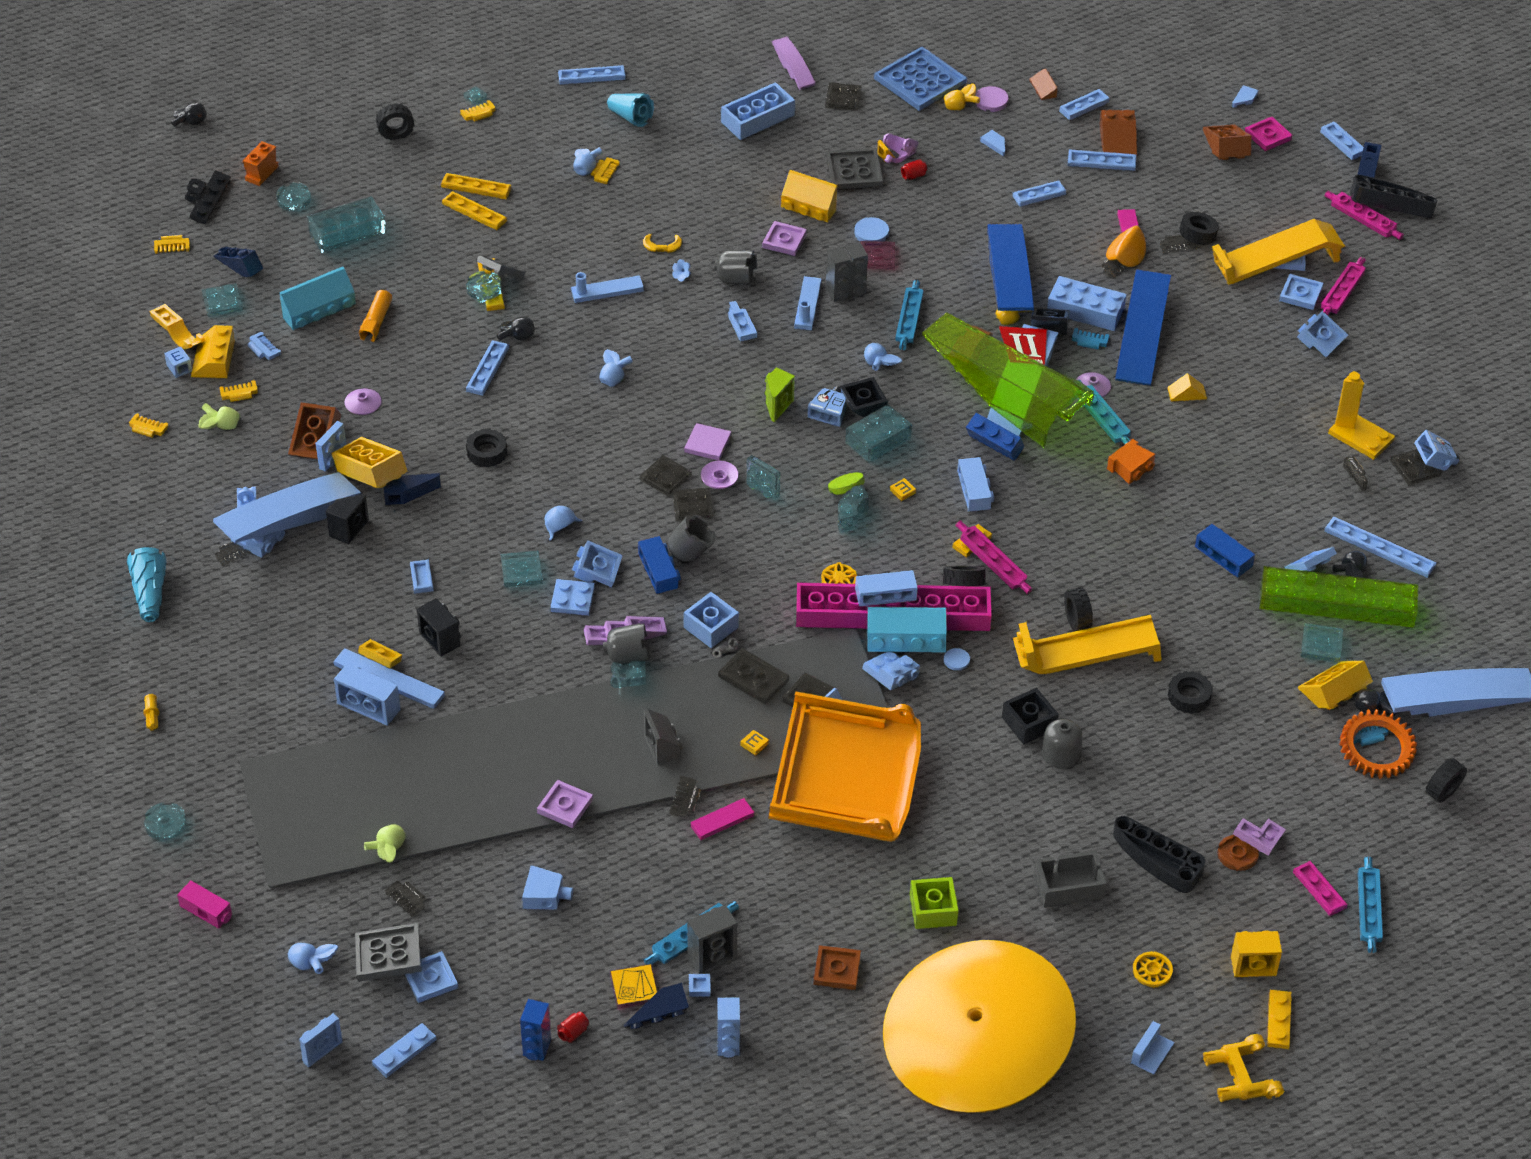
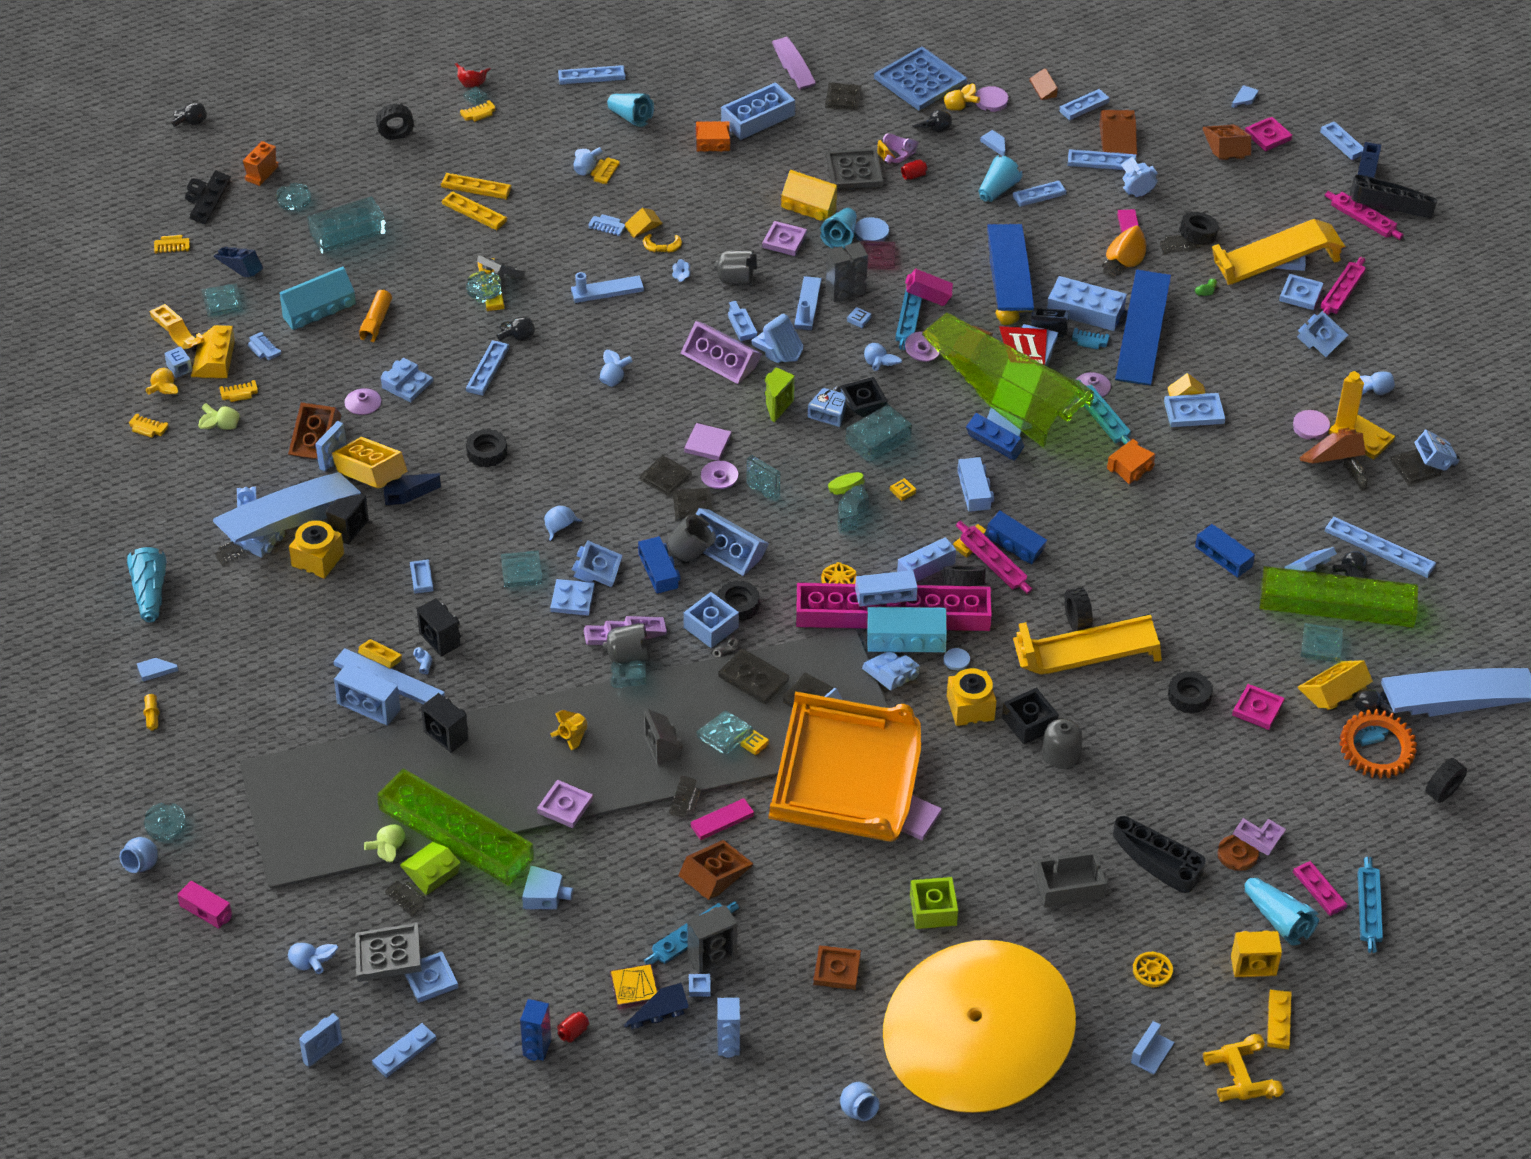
none -> light blue piece [119,837,158,873]
none -> light blue tile [137,658,178,682]
none -> yellow piece [146,368,178,395]
none -> yellow piece [289,521,344,579]
none -> clear neon green brick [377,768,534,886]
none -> light blue plate [381,358,433,403]
none -> lime slope [400,842,461,895]
none -> light blue arm [413,647,432,674]
none -> black brick [421,693,469,753]
none -> red hair [455,63,491,88]
none -> yellow brick [550,710,588,750]
none -> light blue piece [589,214,625,236]
none -> yellow slope [624,208,662,238]
none -> dark orange slope [678,840,754,900]
none -> lavender slope [681,321,762,384]
none -> orange hips [696,121,730,152]
none -> light blue slope [696,508,769,576]
none -> clear light blue plate [697,710,754,754]
none -> black tyre [717,580,760,621]
none -> light blue piece [752,314,803,364]
none -> medium azure cone [820,208,857,249]
none -> light blue piece [840,1082,880,1121]
none -> light blue tile [847,307,871,328]
none -> light blue brick [897,537,956,582]
none -> lavender tile [902,795,942,841]
none -> dark pink brick [905,268,953,306]
none -> lavender dish [905,332,941,362]
none -> black piece [912,110,952,132]
none -> yellow piece [947,668,997,726]
none -> medium azure cone [979,155,1023,202]
none -> blue brick [984,511,1047,564]
none -> light blue piece [1121,156,1158,197]
none -> light blue plate [1164,393,1225,427]
none -> bright green arm [1195,279,1217,296]
none -> dark pink plate [1232,684,1285,730]
none -> medium azure cone [1244,877,1319,946]
none -> lavender tile [1293,410,1330,440]
none -> dark orange slope [1300,428,1365,463]
none -> light blue piece [1360,372,1395,395]

